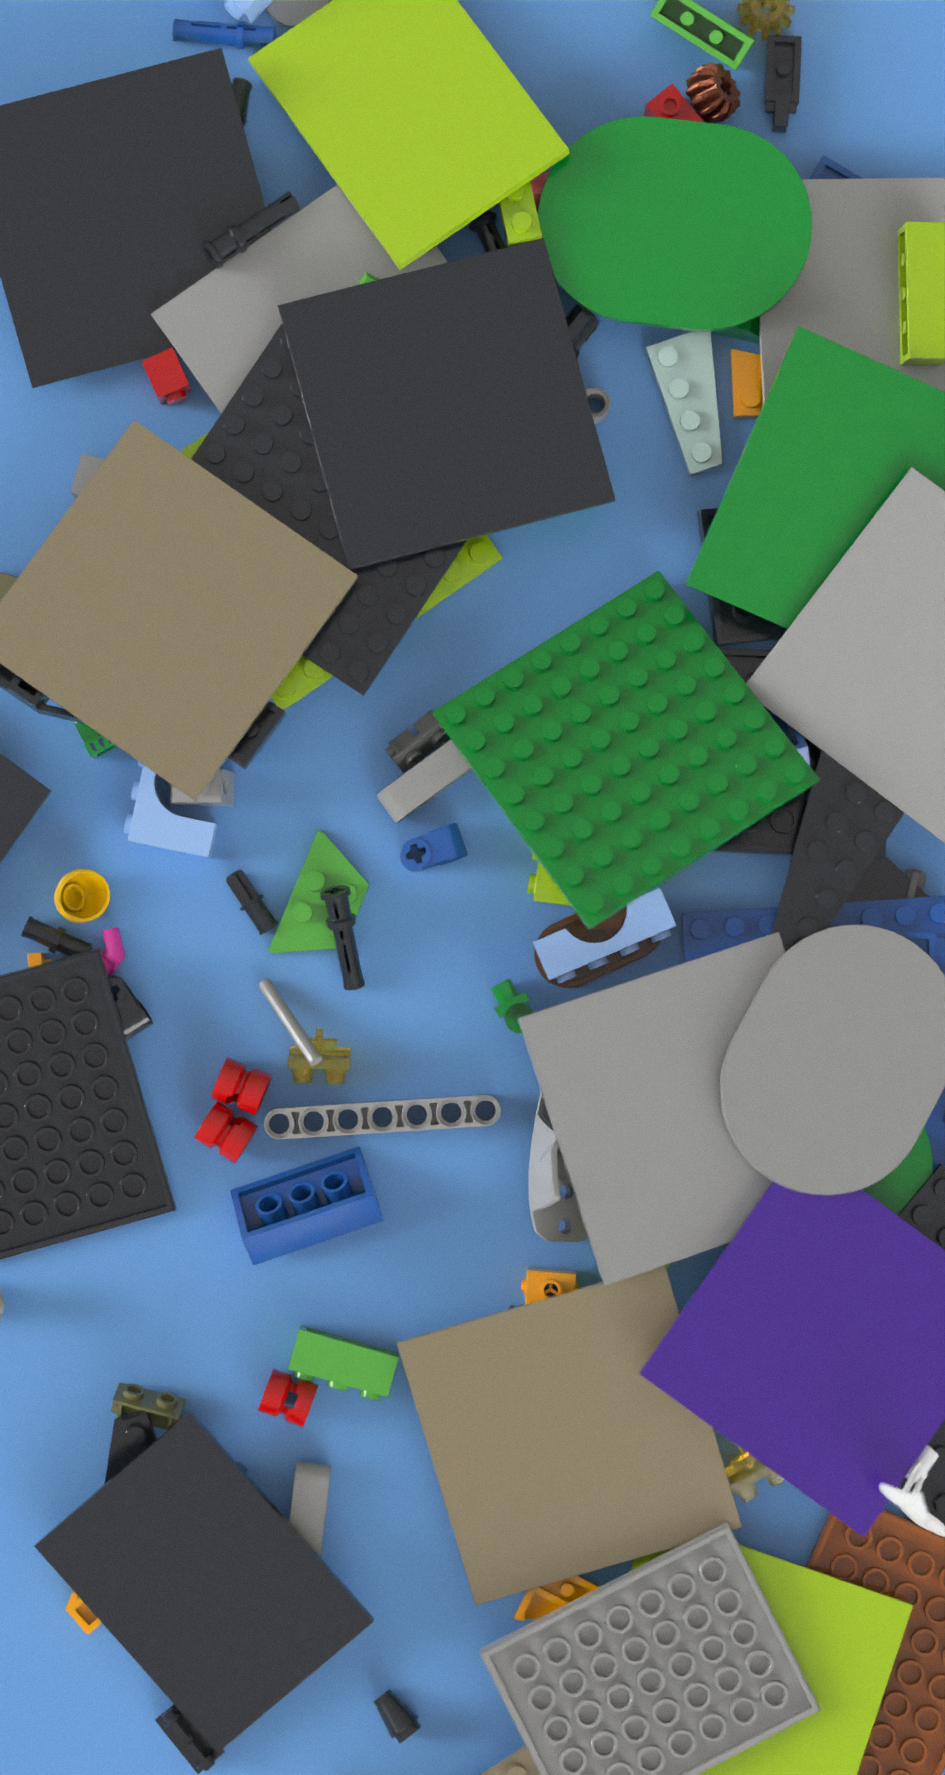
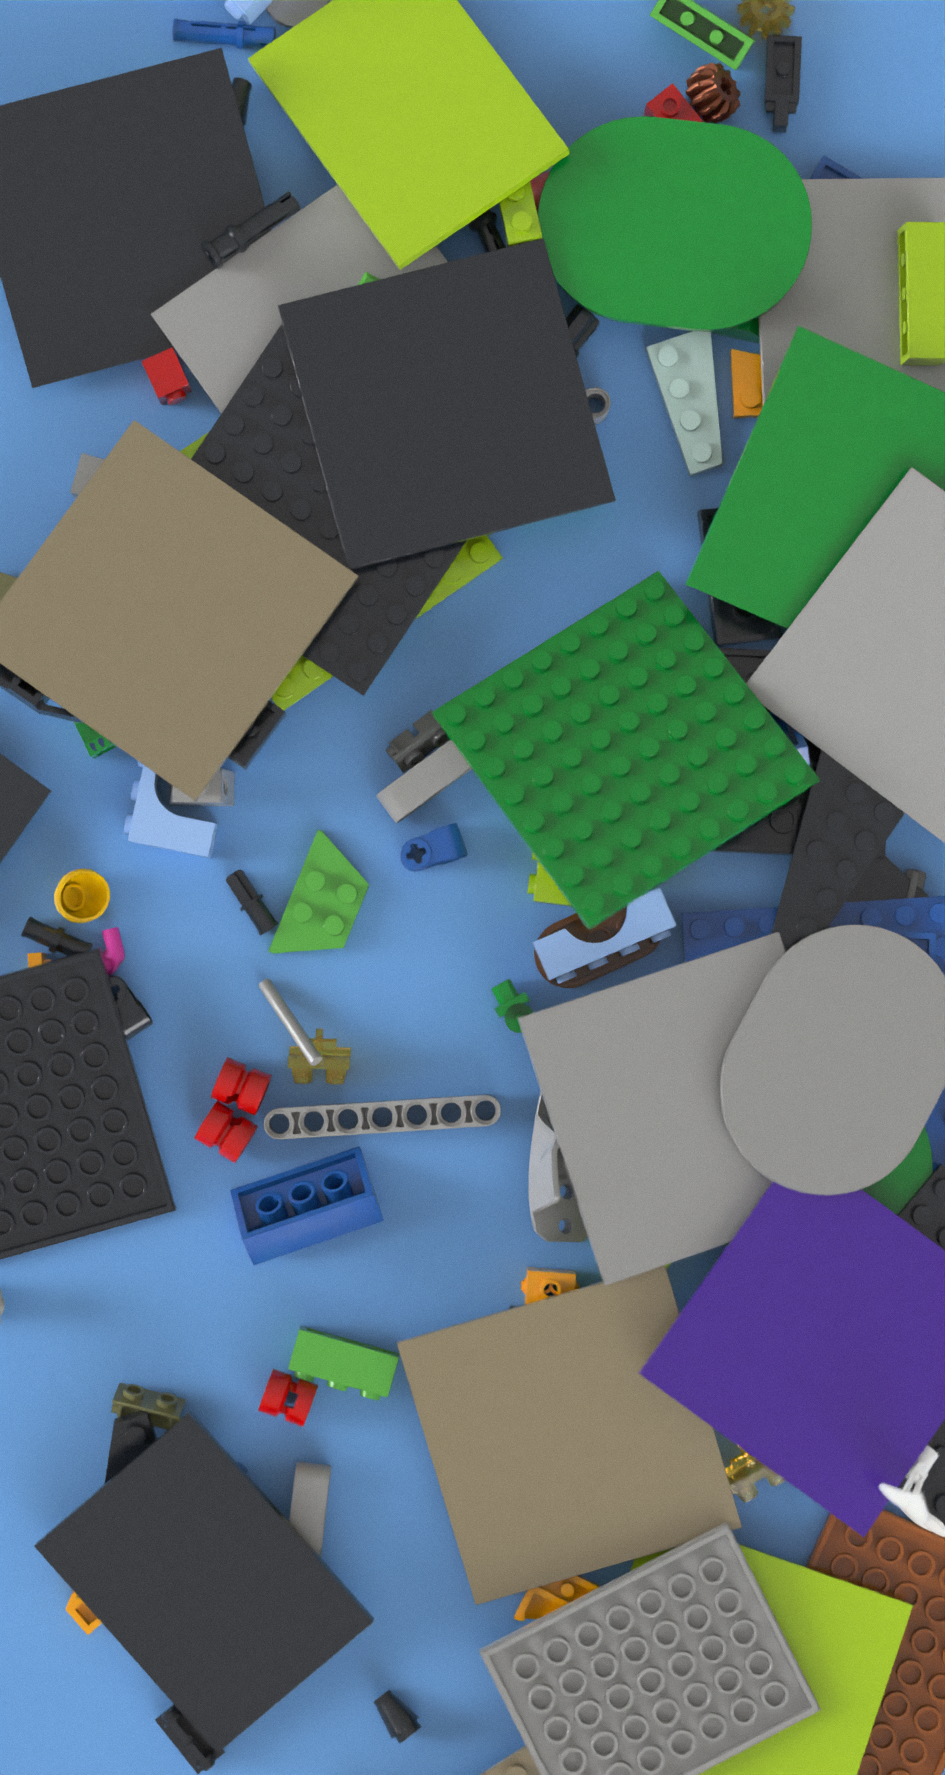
black pin [320,885,365,990] -> none

